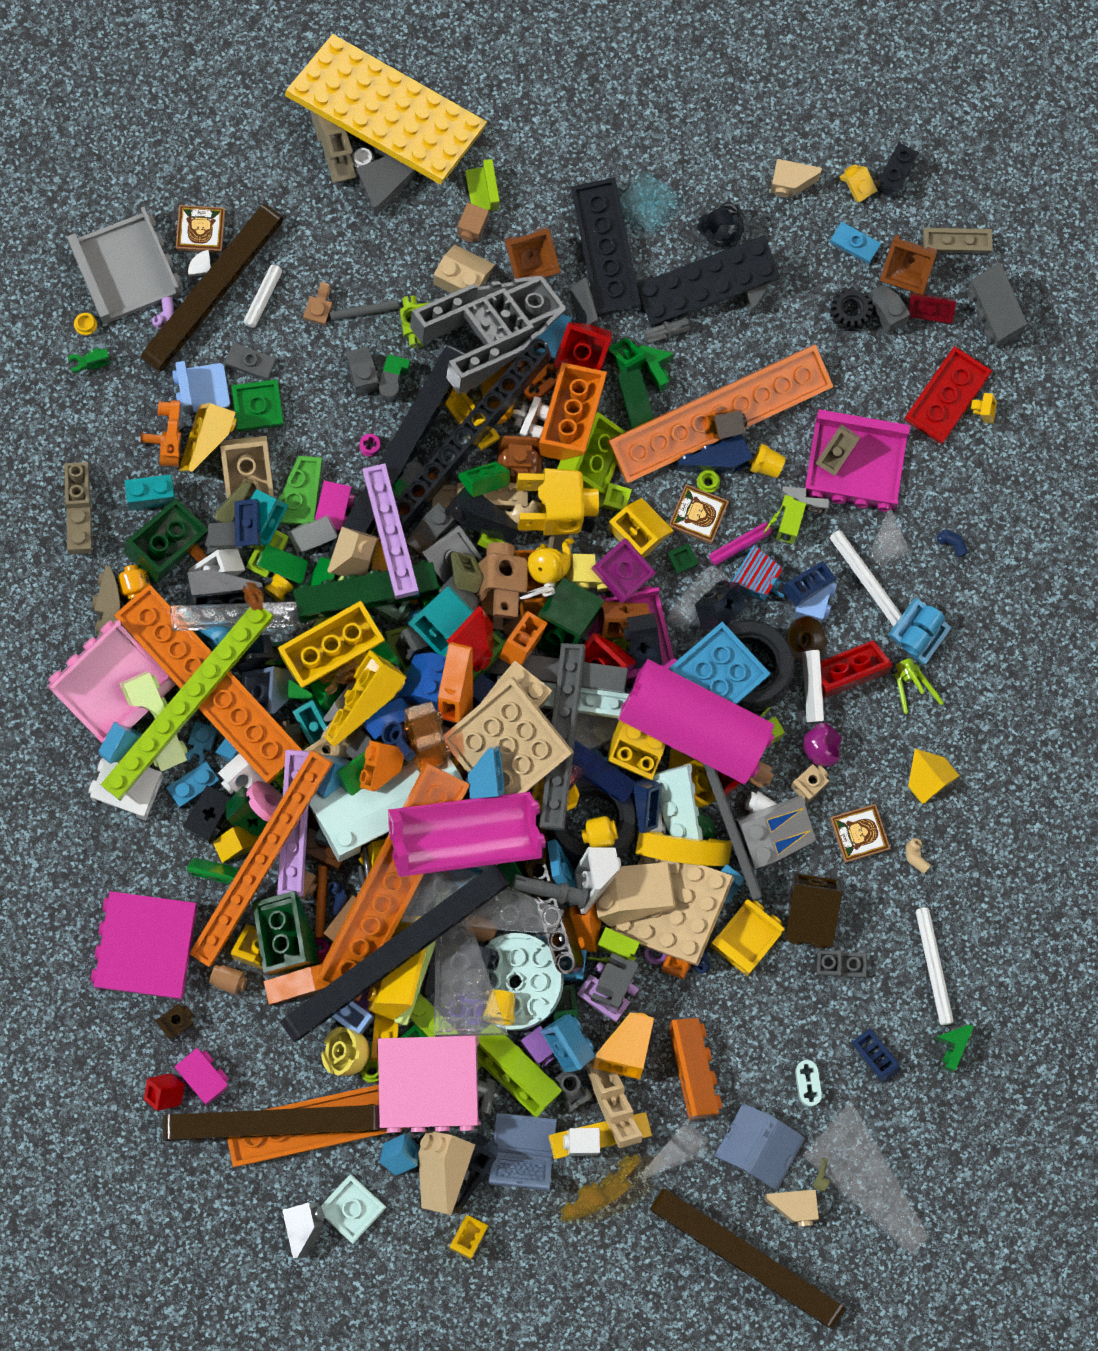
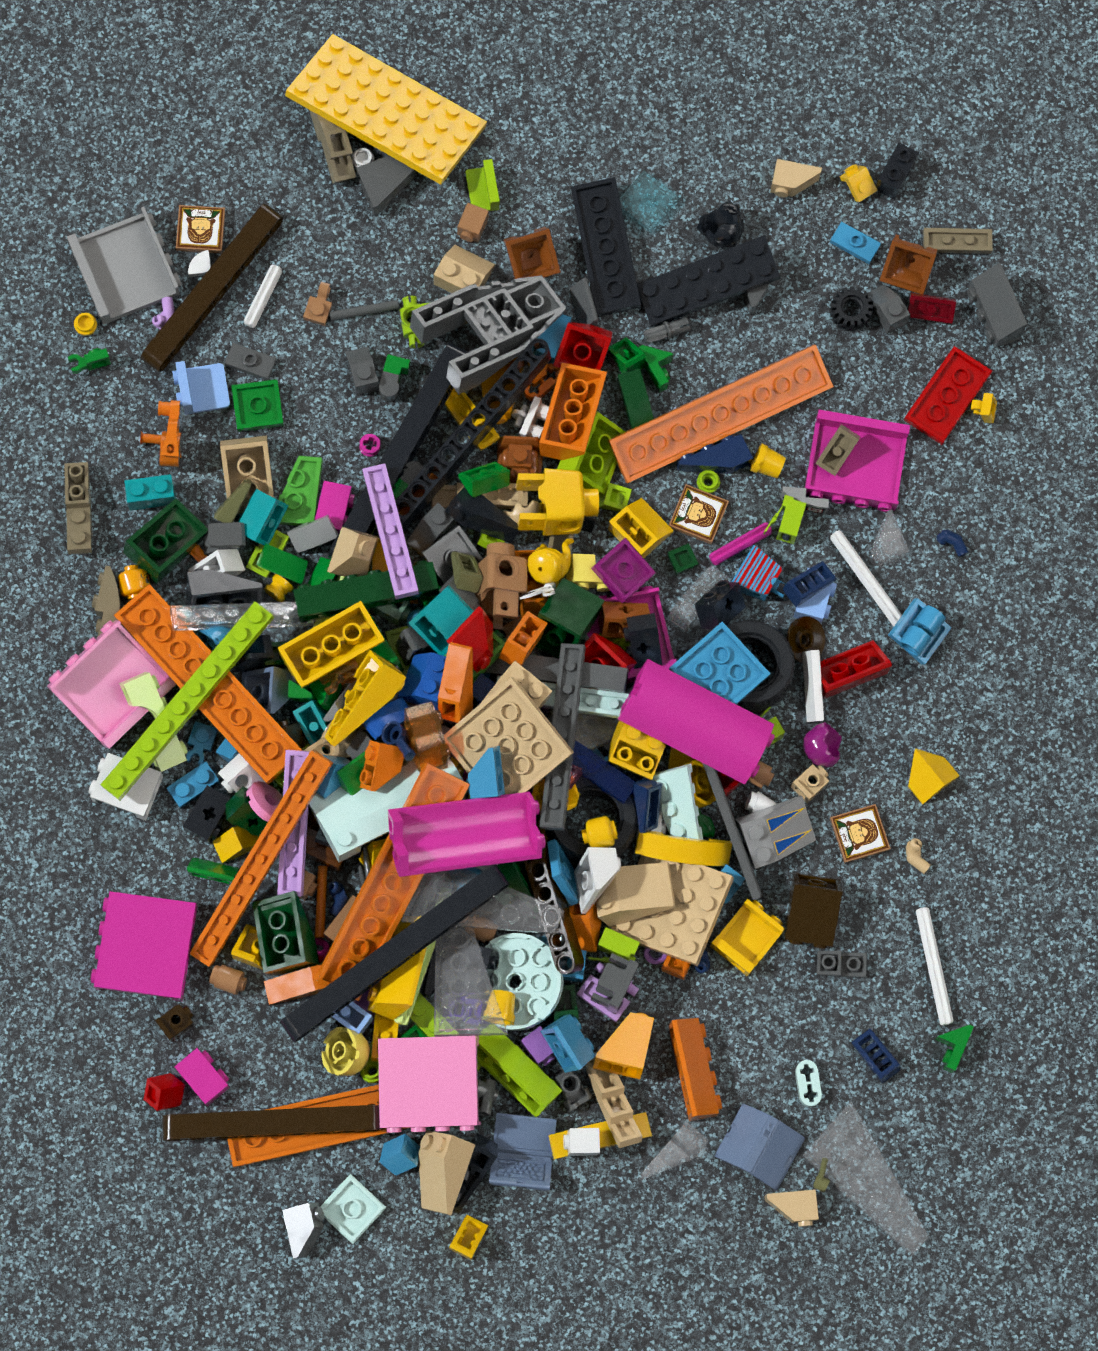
dark azure slope [99,721,142,764] -> none
yellow slope [178,403,237,472] -> none
dark blue plate [234,499,261,549] -> none
dark orange axle [243,582,264,611] -> none
dark grey pin [512,874,588,909] -> none
clear yellow slope [559,1154,642,1223] -> none
dark brown beam [649,1188,847,1330] -> none
dark brown brick [709,409,747,439] -> none
lime plant [894,658,944,714] -> none

